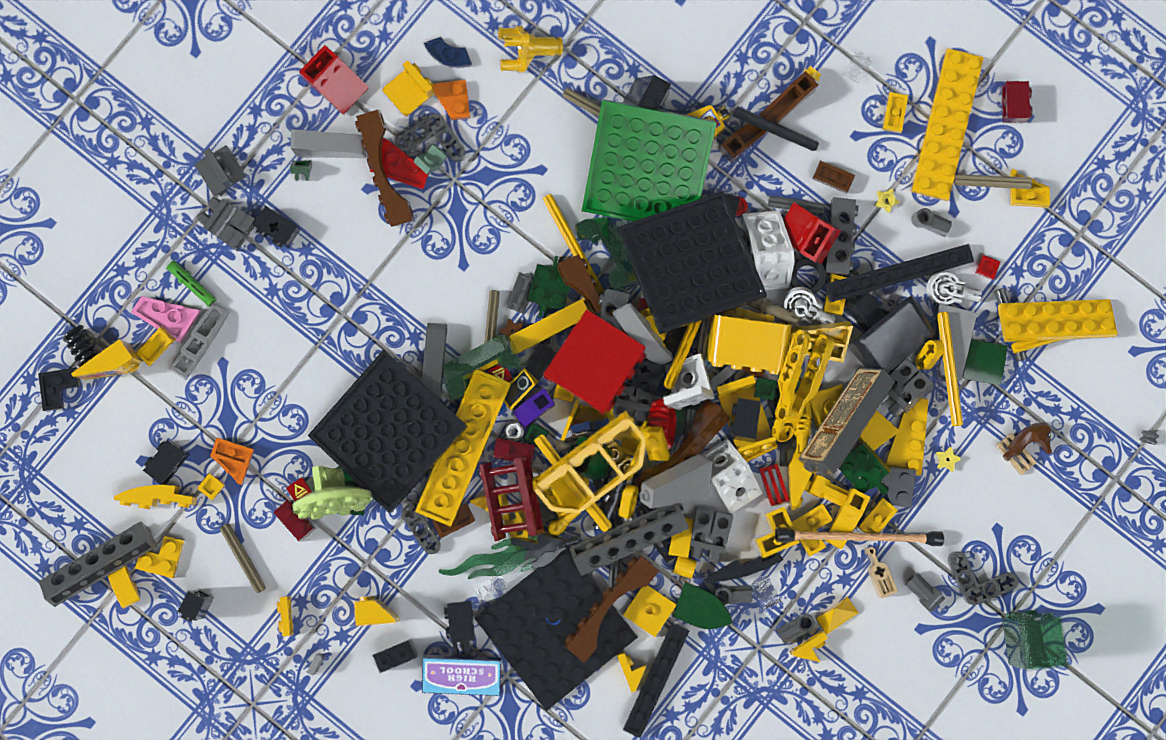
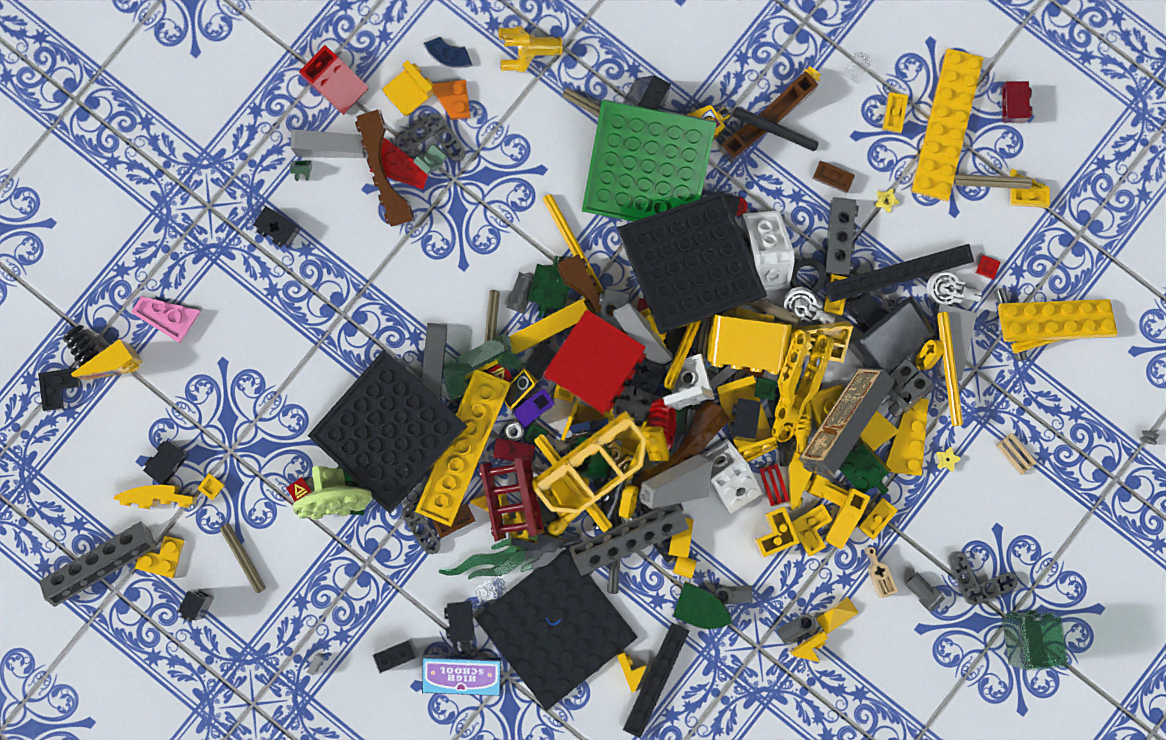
yellow slope [108,565,141,609] -> none
yellow tile [136,326,176,366] -> none
bright green pin [166,260,217,307] -> none
light grey slope [170,303,229,380] -> none
dark grey bracket [195,145,246,196] -> none
dark grey hips [197,197,256,252] -> none
orange wing [210,438,254,485] -> none
dark red brick [273,499,317,542] -> none
yellow plate [277,596,294,637] -> none
yellow slope [354,596,400,626] -> none
reddish brown plate [500,319,524,337] -> none
reddish brown arch [564,555,659,663] -> none
clear green windscreen [575,217,638,292] -> none
yellow plate [623,586,676,637] -> none
dark grey hips [690,507,734,563] -> none
black slope [703,553,783,583] -> none
clear bracket [751,575,781,610] -> none
dark grey axle [768,196,824,215] -> none
light nougat hose [775,527,944,547] -> none
red slope [783,202,841,264] -> none
black wing [883,465,916,508] -> none
dark grey piece [911,208,952,237] -> none
dark green slope [962,339,1007,385] -> none
reddish brown animal [1002,422,1052,461] -> none

